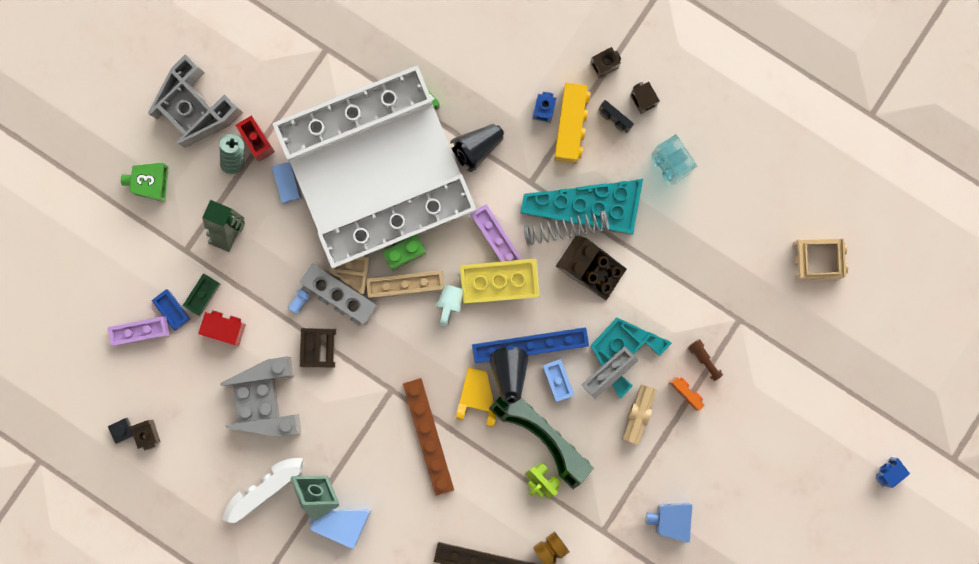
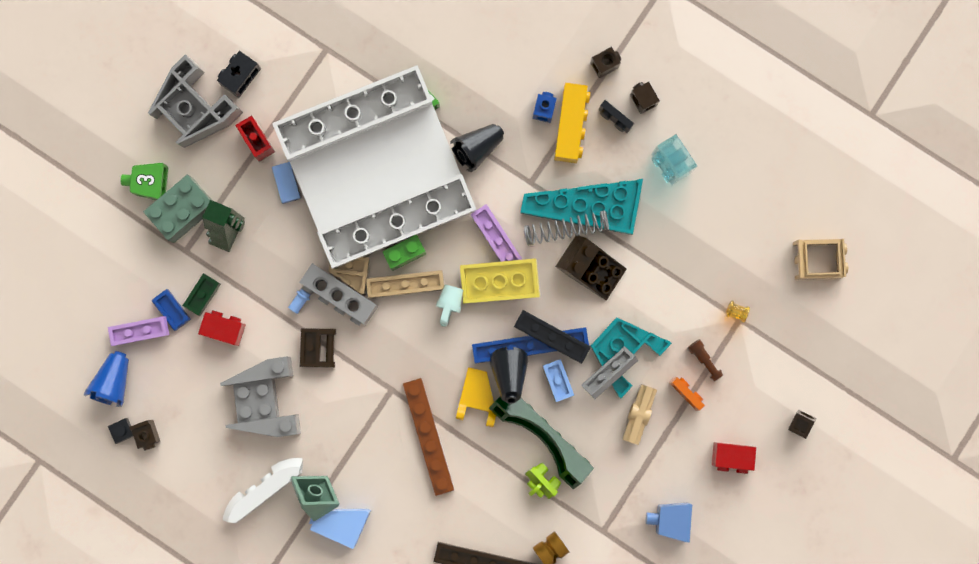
sand green piece [219,134,245,174] -> none
blue brick [876,457,910,488] -> none
none -> blue cone [84,351,129,407]
none -> sand green brick [143,174,212,243]
none -> black brick [217,50,261,98]
none -> black tile [514,310,591,364]
none -> red brick [712,442,756,474]
none -> clear yellow bush [725,301,750,323]
none -> dark brown brick [788,410,817,439]

